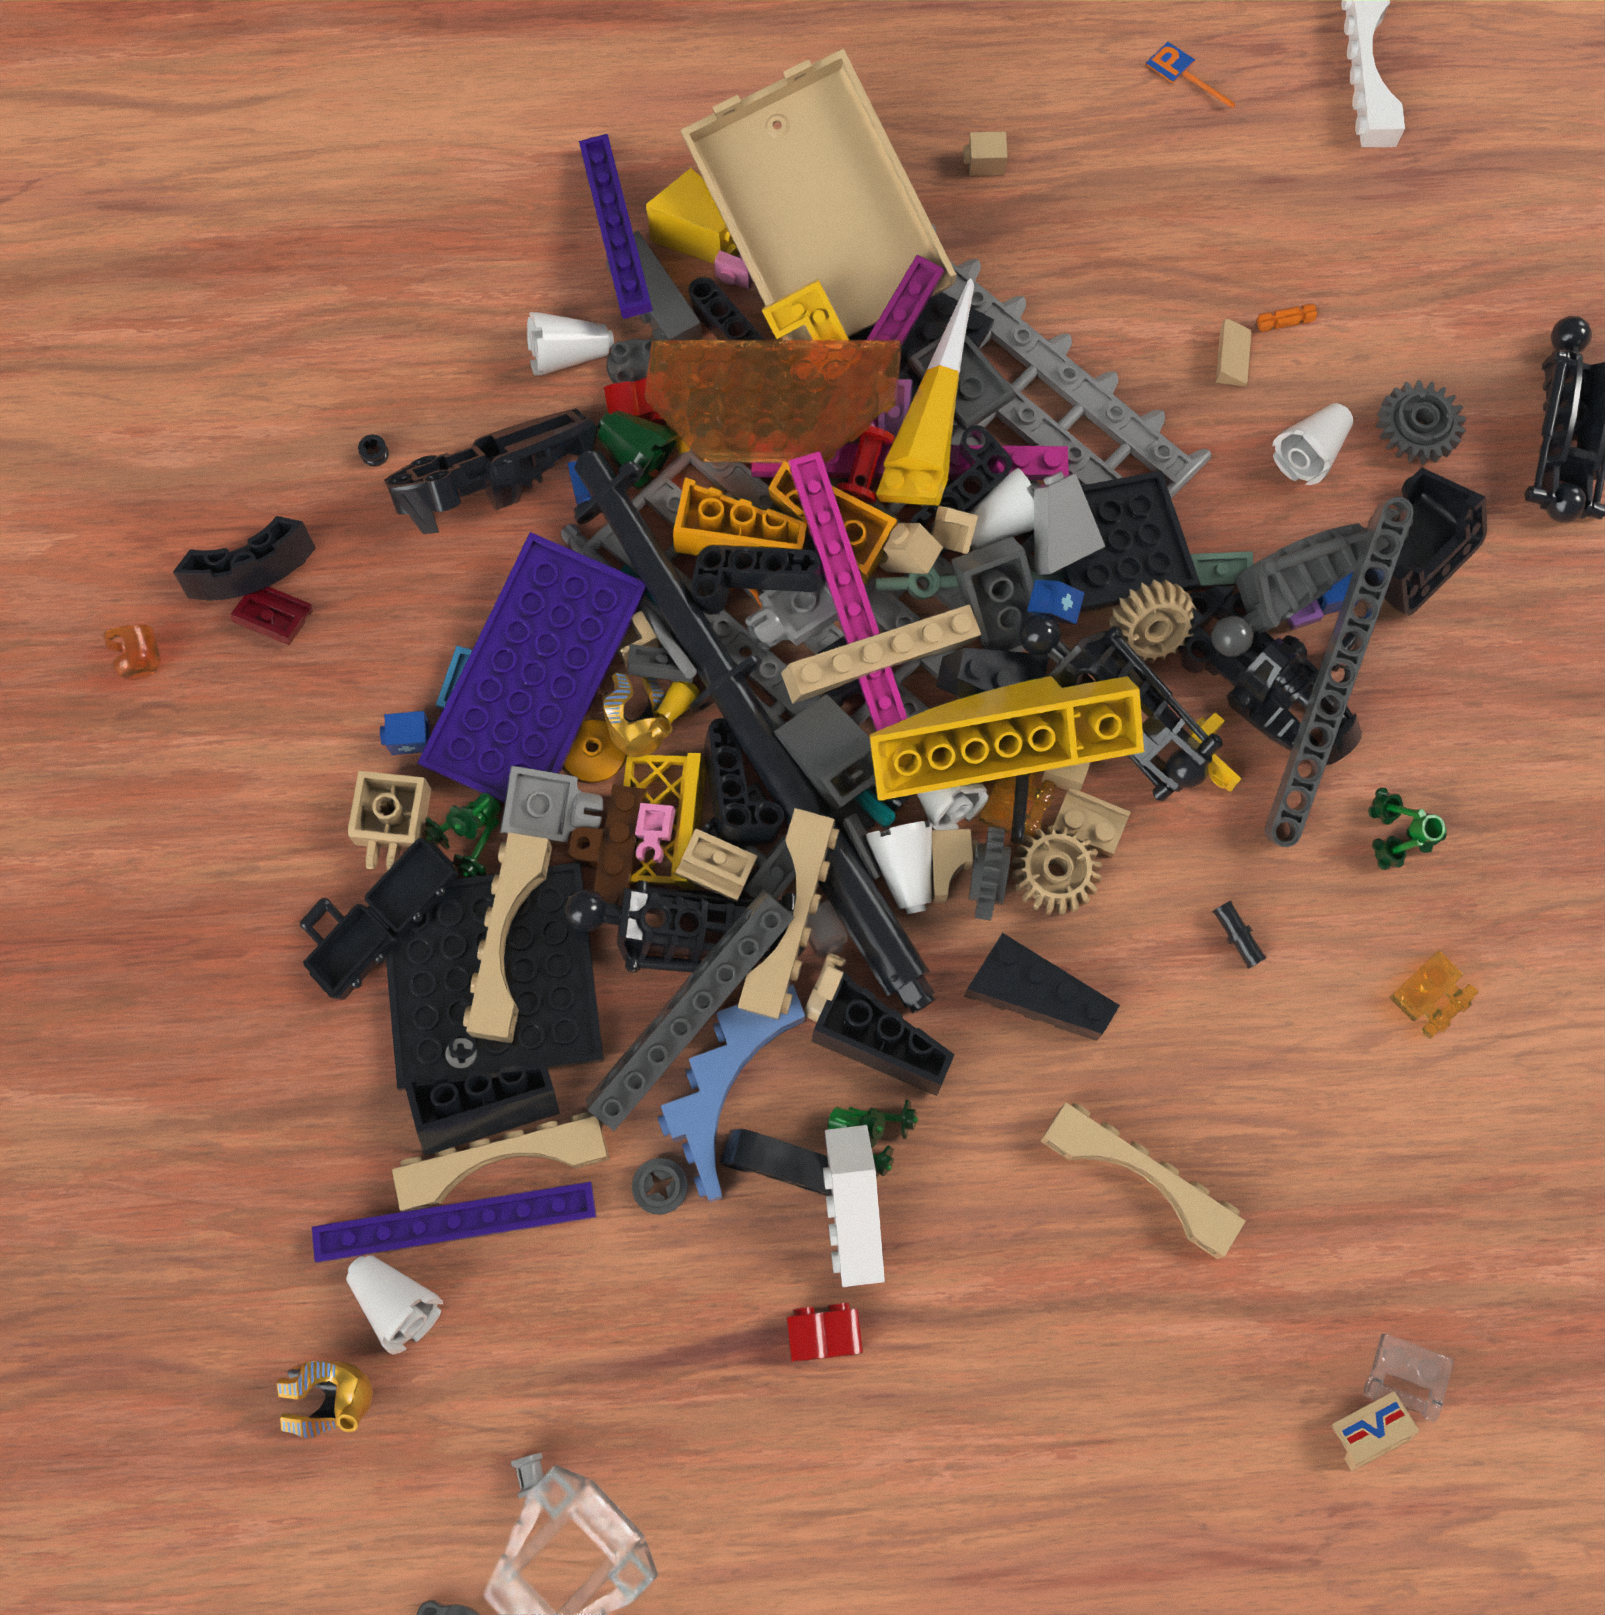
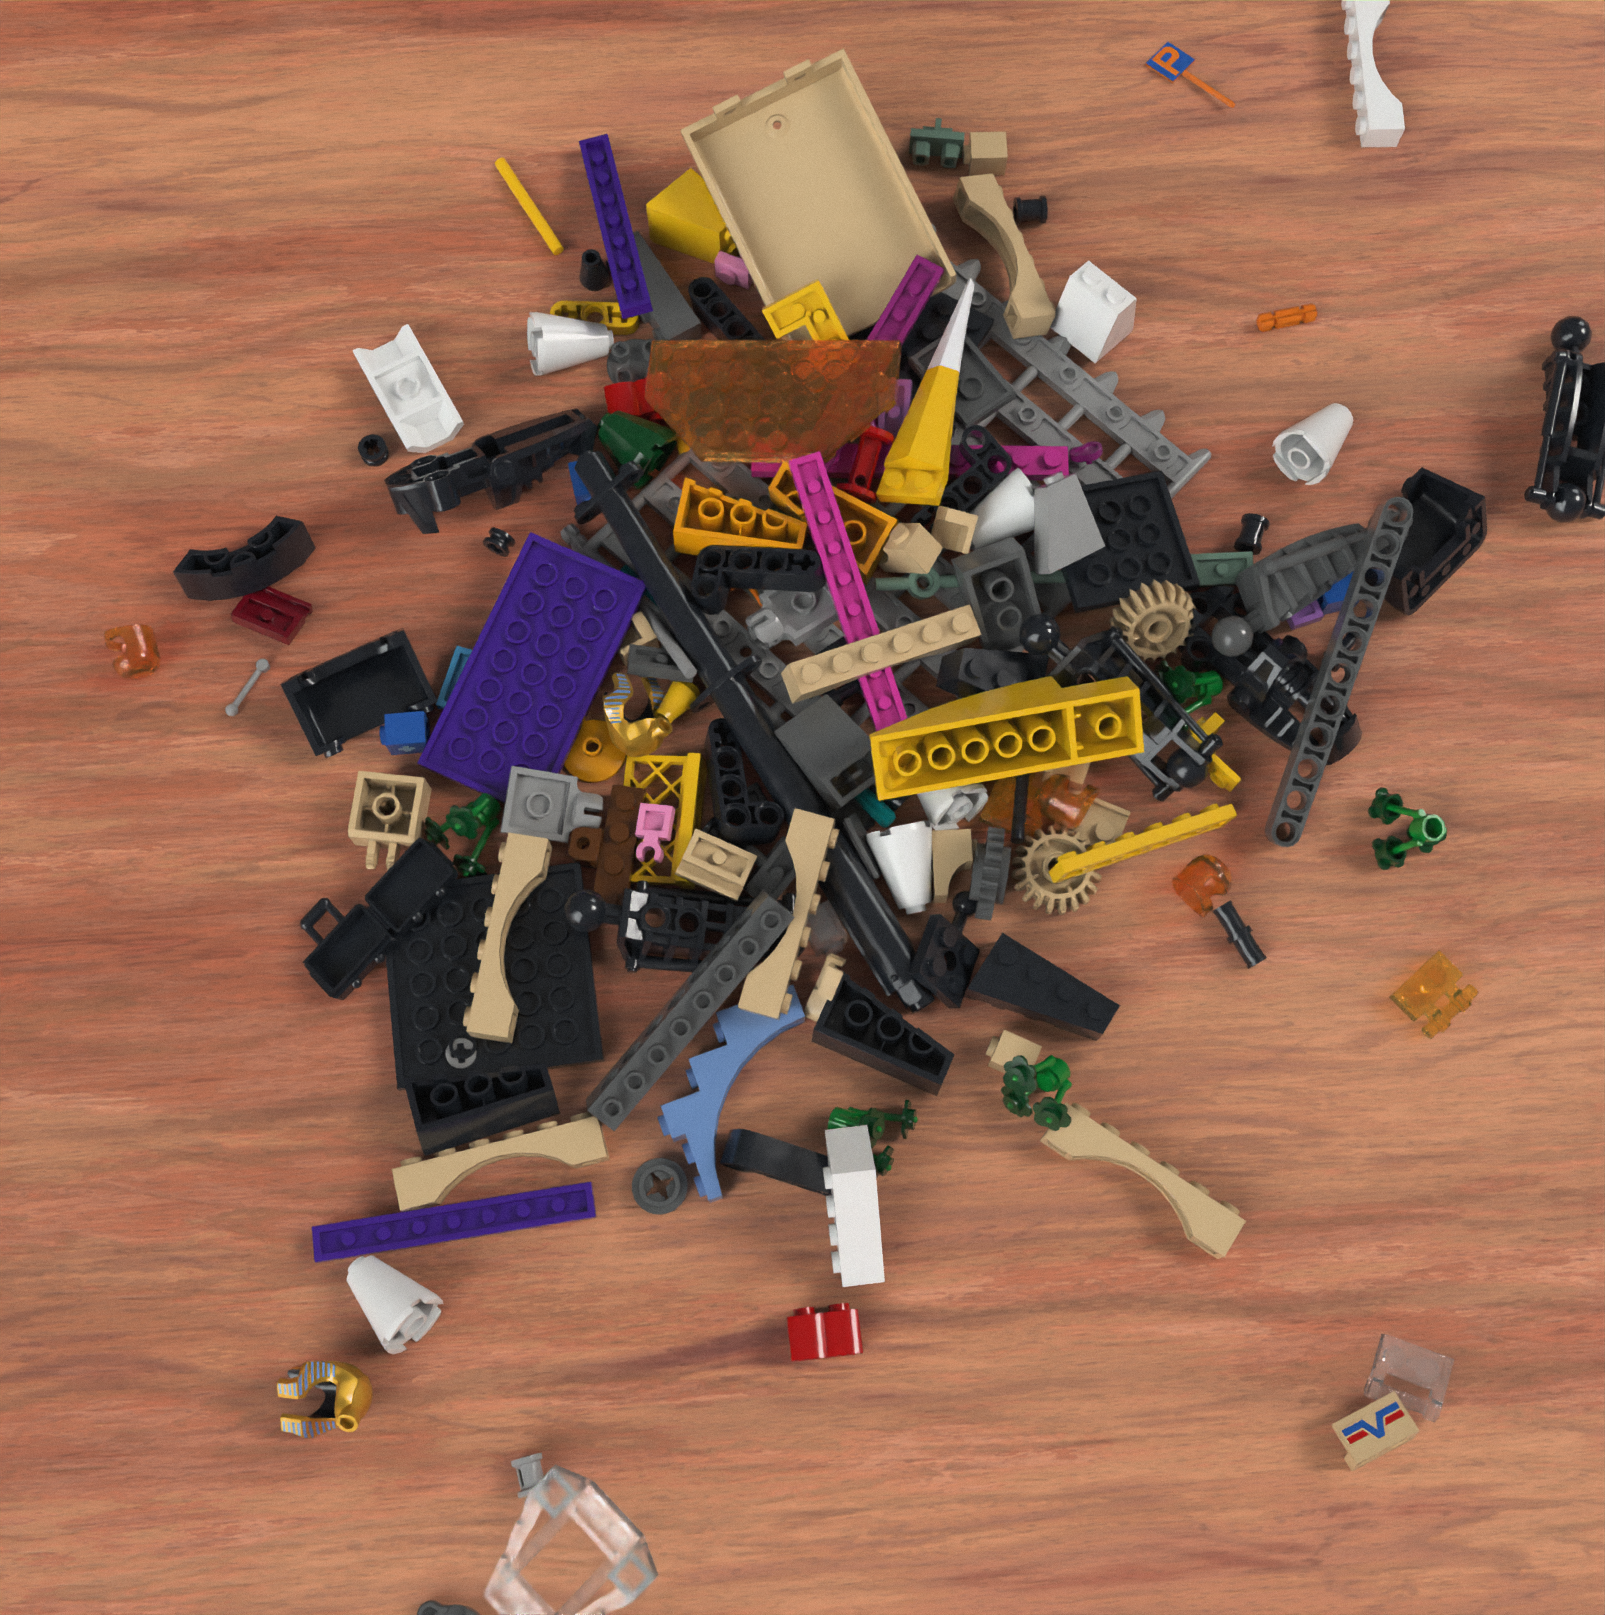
blue brick [1027,580,1084,624] -> none
tan slope [1216,319,1252,387] -> none
dark grey gear [1376,380,1466,465] -> none
none -> light grey hinge [225,659,270,716]
none -> black windscreen [280,628,438,758]
none -> white piece [352,324,464,453]
none -> black bush [483,527,516,557]
none -> yellow bar [495,157,564,255]
none -> yellow beam [550,301,640,335]
none -> black cone [579,249,610,291]
none -> sand green hips [909,118,965,168]
none -> black plate [909,891,980,1009]
none -> tan arch [953,173,1056,339]
none -> tan brick [985,1030,1042,1074]
none -> dark green plant [1001,1055,1072,1131]
none -> black bush [1013,195,1048,225]
none -> clear orange helmet [1037,773,1100,831]
none -> yellow plate [1049,804,1237,884]
none -> white slope [1050,261,1137,363]
none -> magenta piece [1069,441,1103,465]
none -> plant [1153,660,1223,731]
none -> clear orange helmet [1171,854,1233,918]
none -> black bush [1234,513,1270,555]

